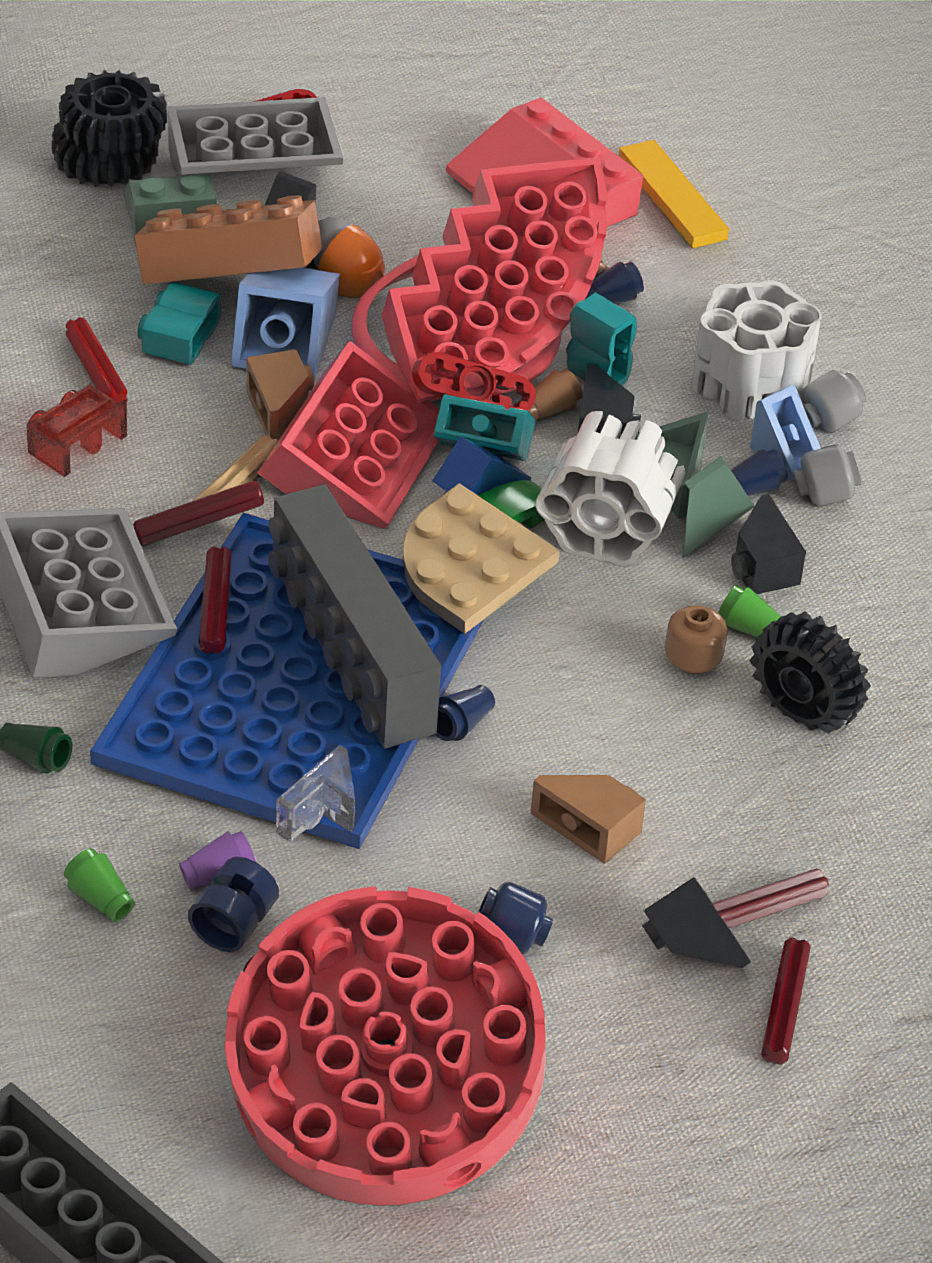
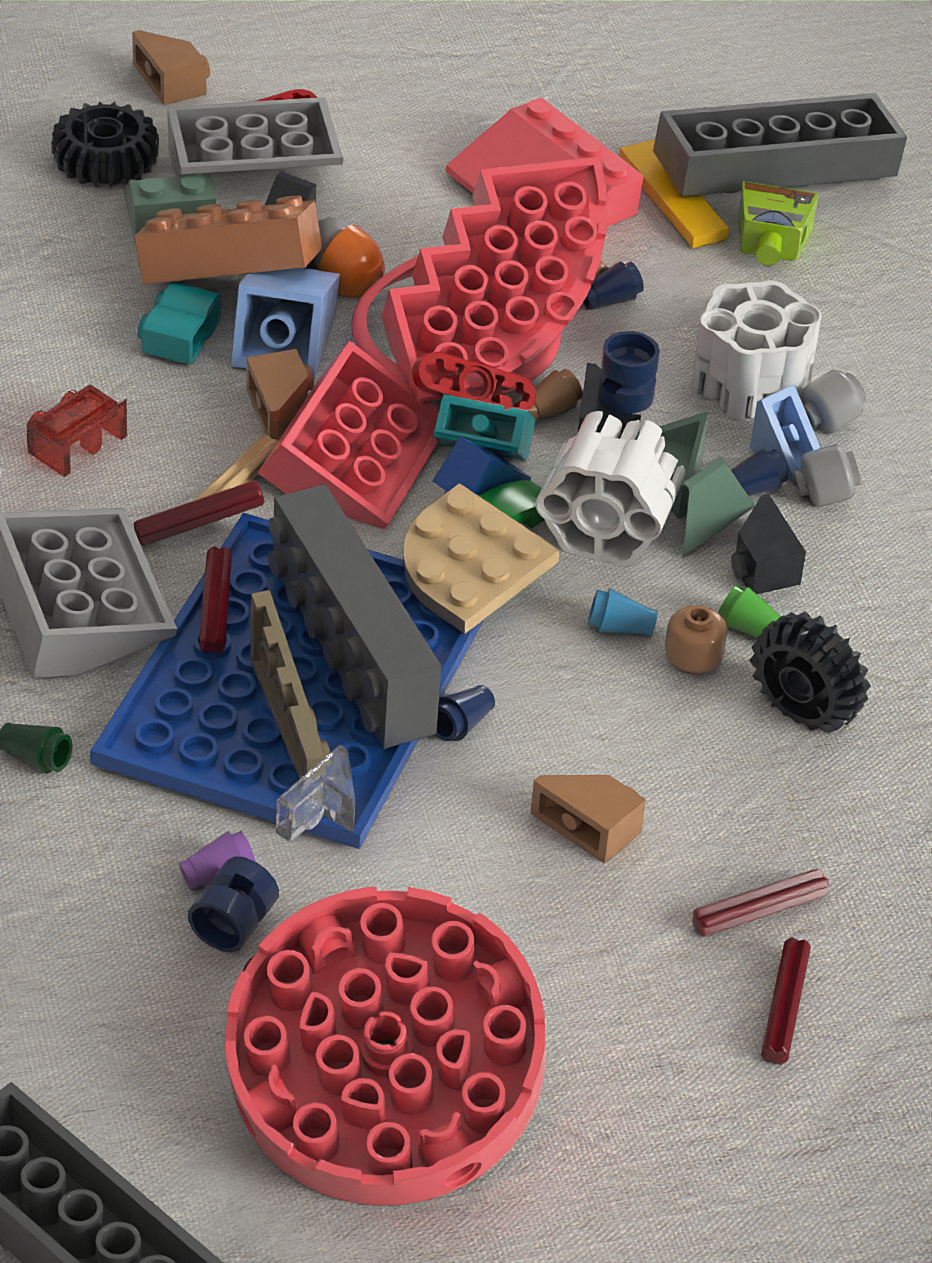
black gear [59,69,167,157] -> none
bright green cone [64,848,135,922] -> none
red axle [65,317,128,408] -> none
dark blue head [477,882,553,955] -> none
teal brick [566,292,637,385] -> none
black slope [642,877,751,968] -> none
none -> medium nougat slope [132,30,210,105]
none -> dark tan wing [250,590,332,794]
none -> dark azure cone [588,588,658,637]
none -> dark blue wheel [598,331,660,414]
none -> dark grey brick [653,93,907,197]
none -> lime torso [738,181,819,266]

